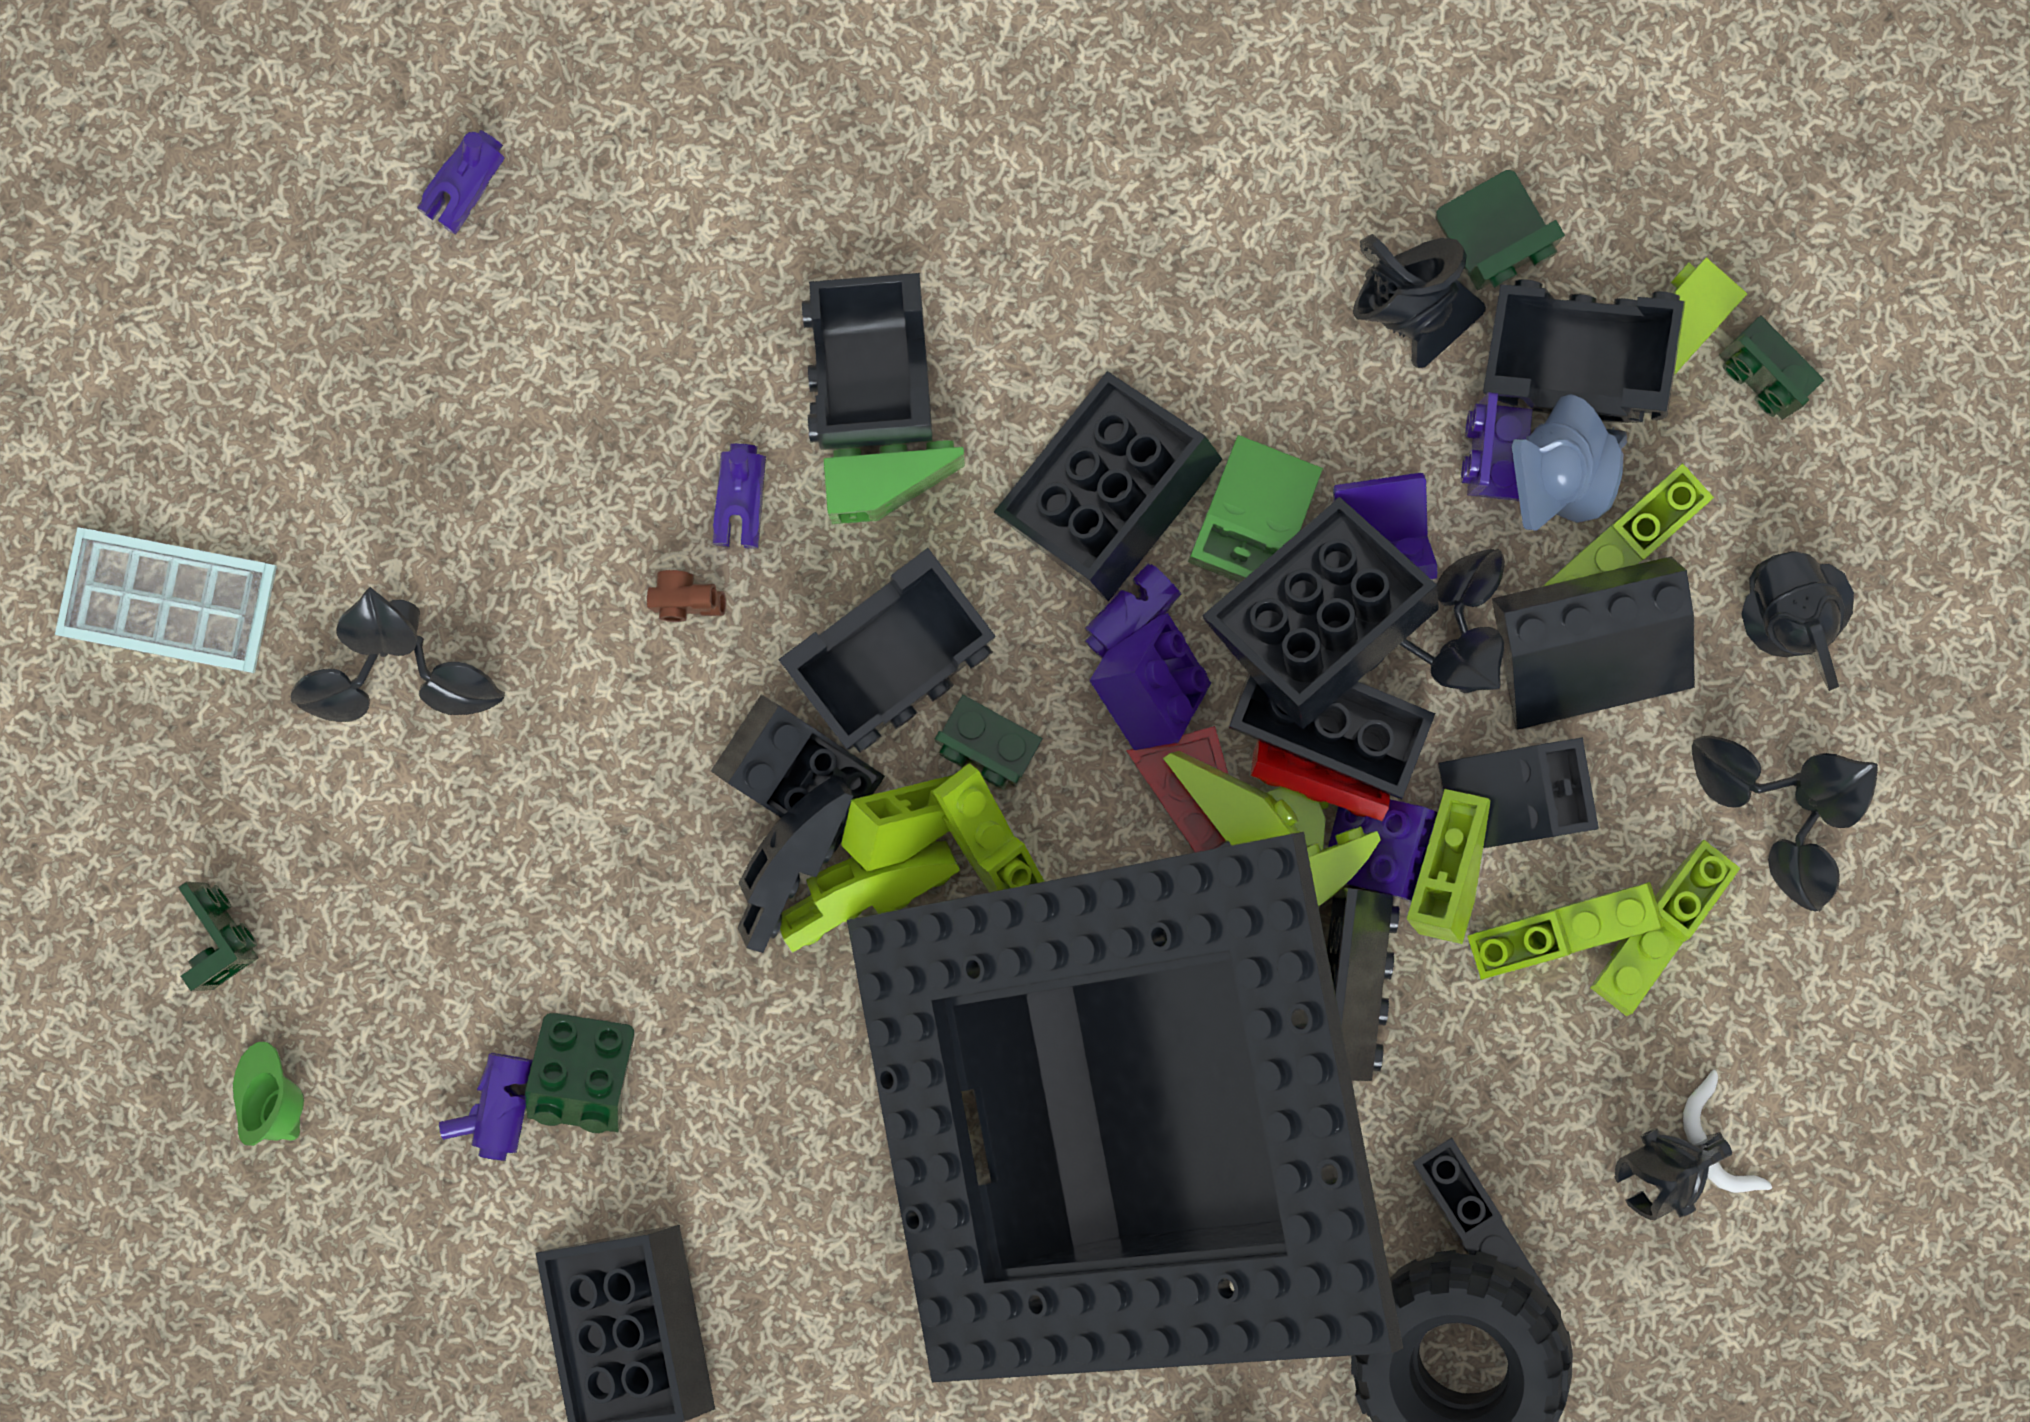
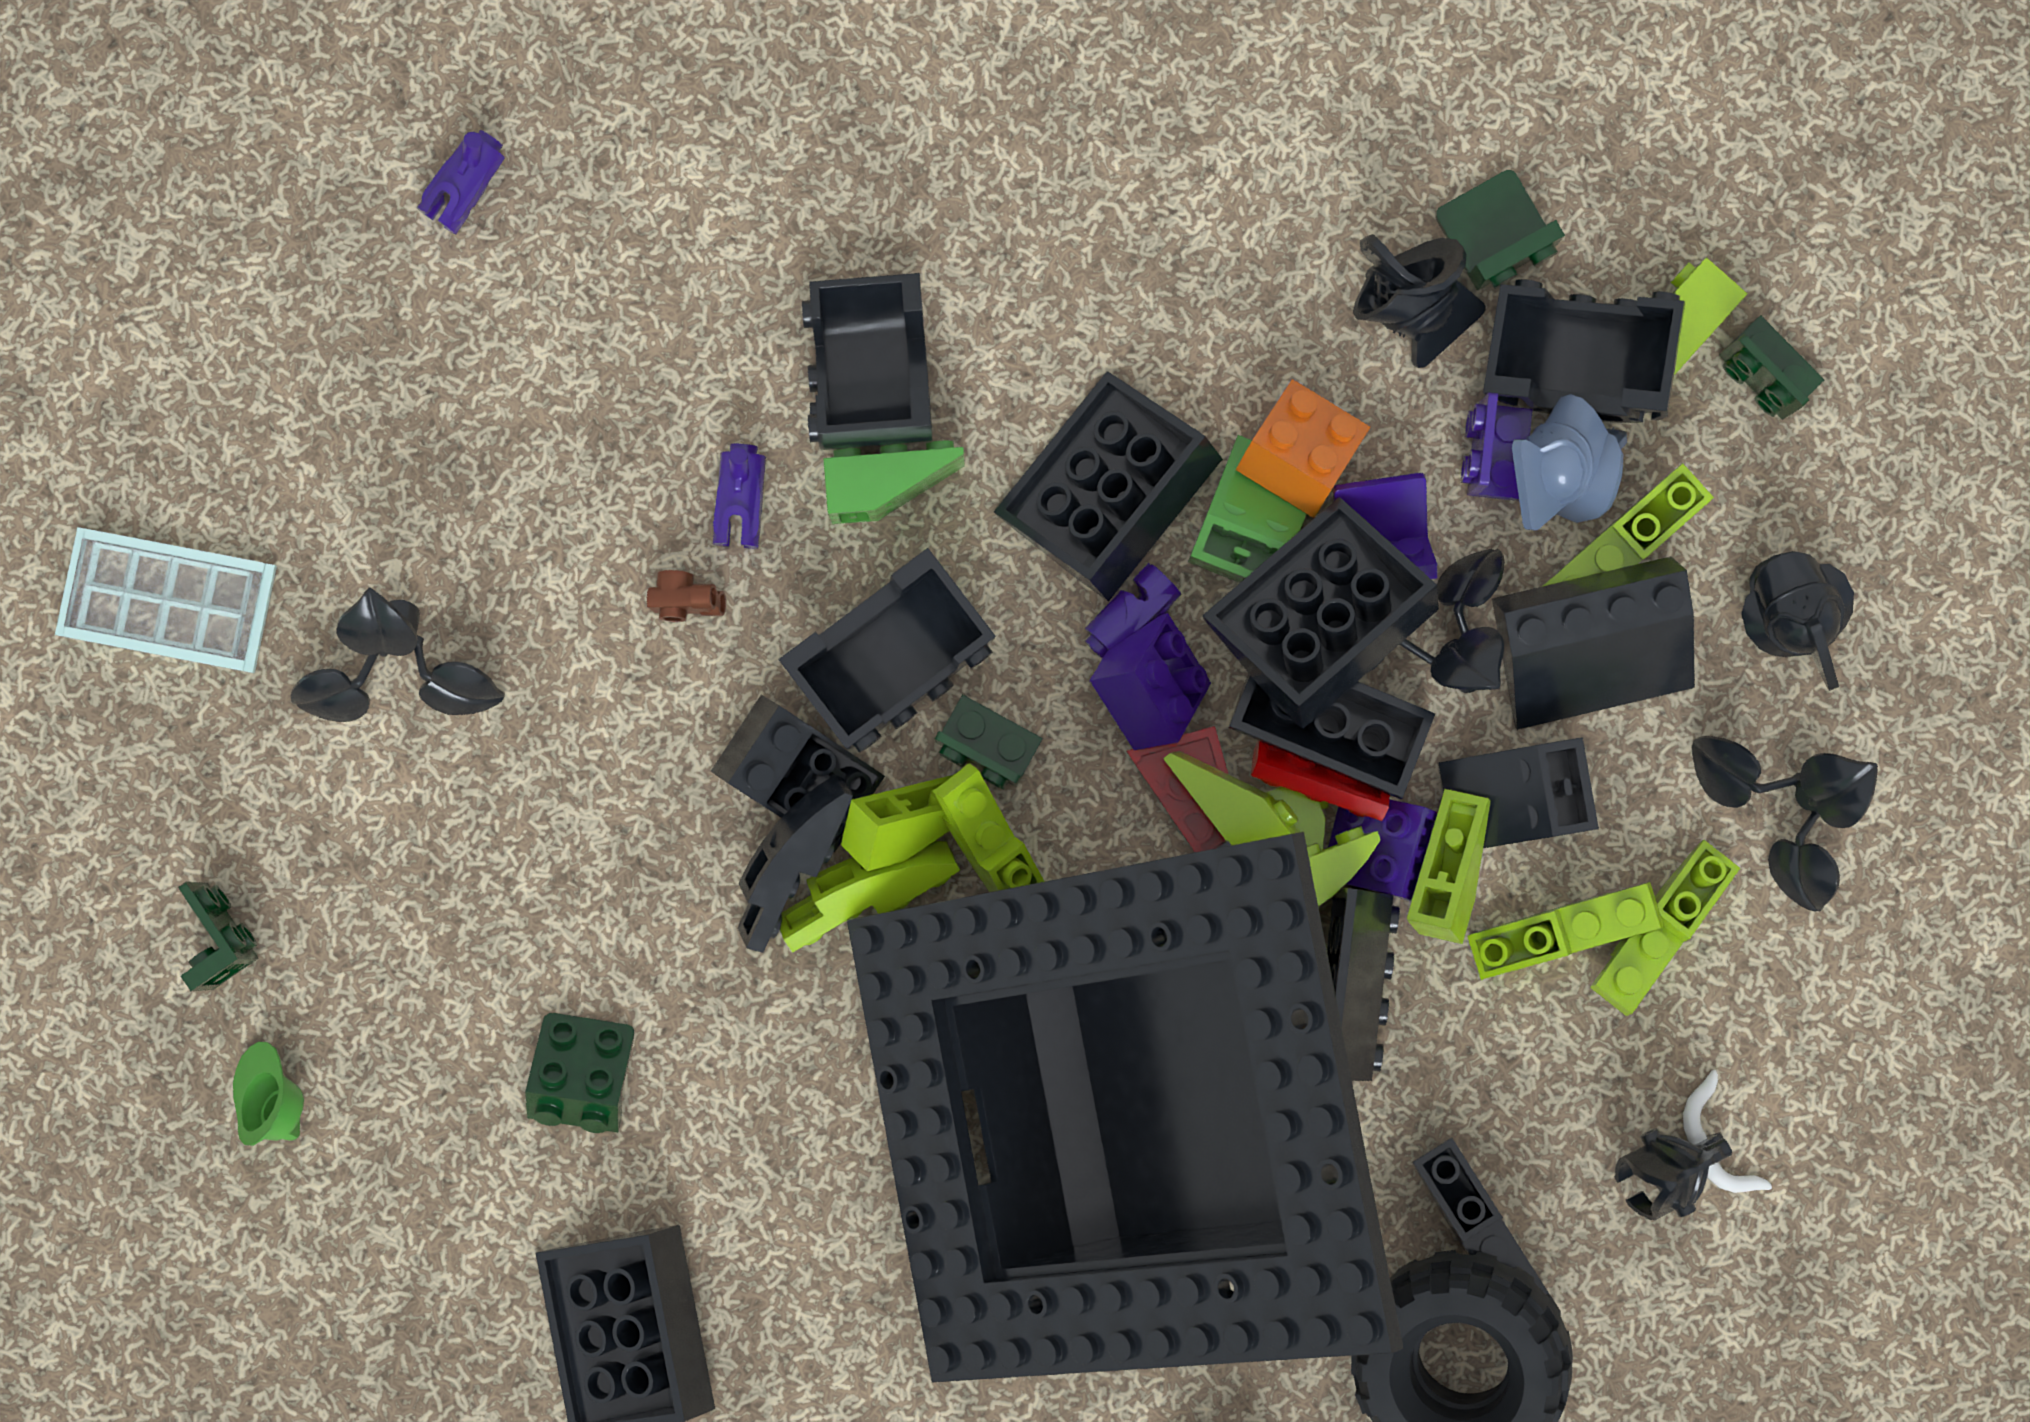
dark purple piece [439,1053,533,1161] -> none
none -> orange brick [1236,379,1371,518]

